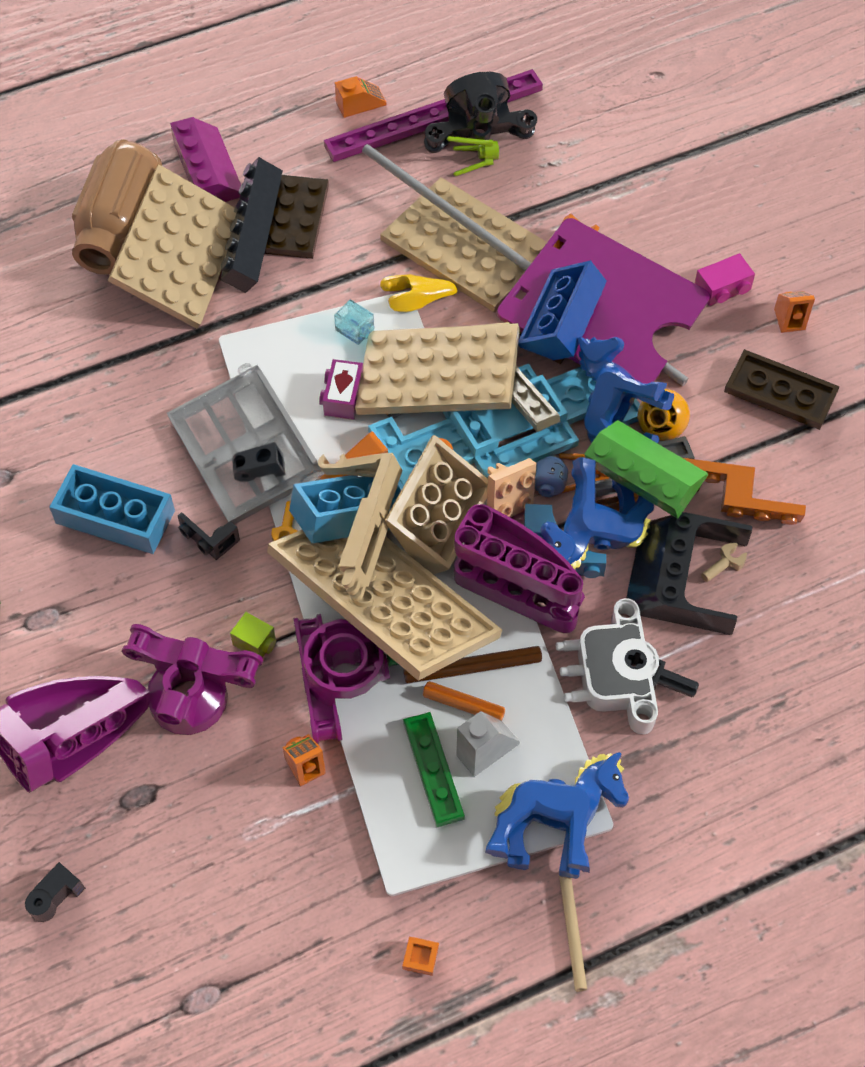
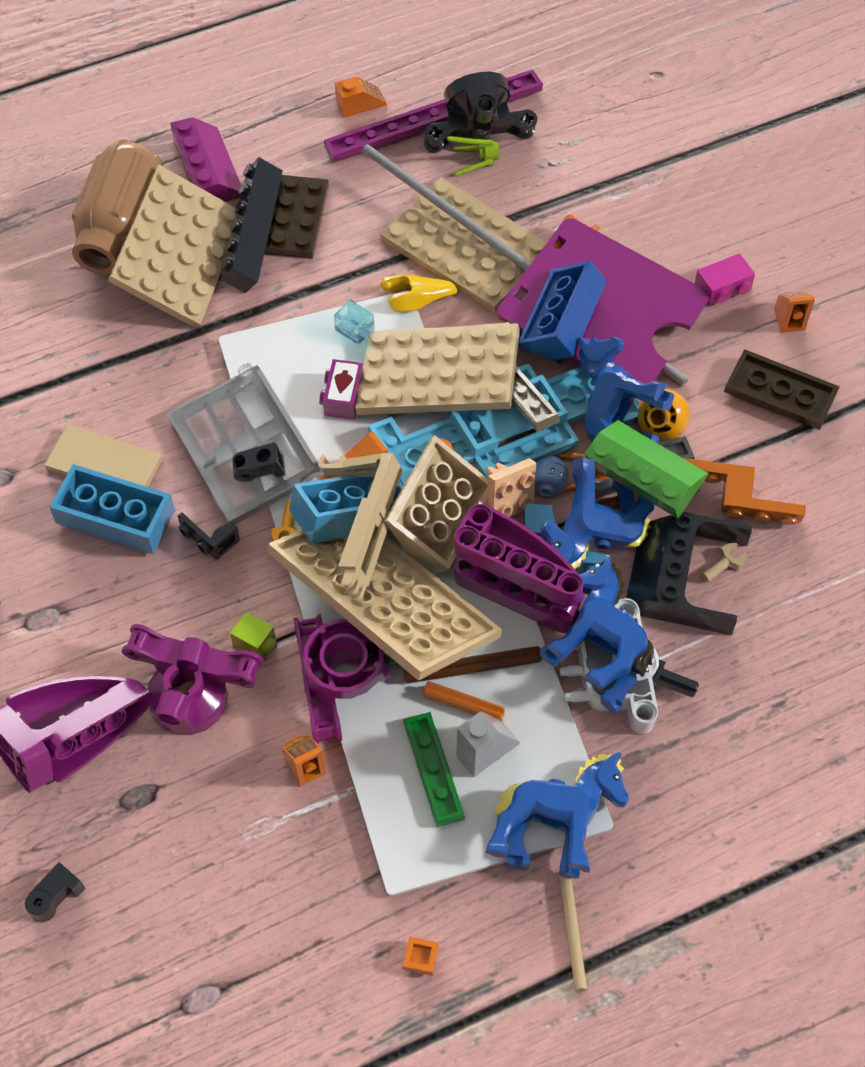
none -> tan tile [45,424,163,487]
none -> blue animal [540,555,654,714]

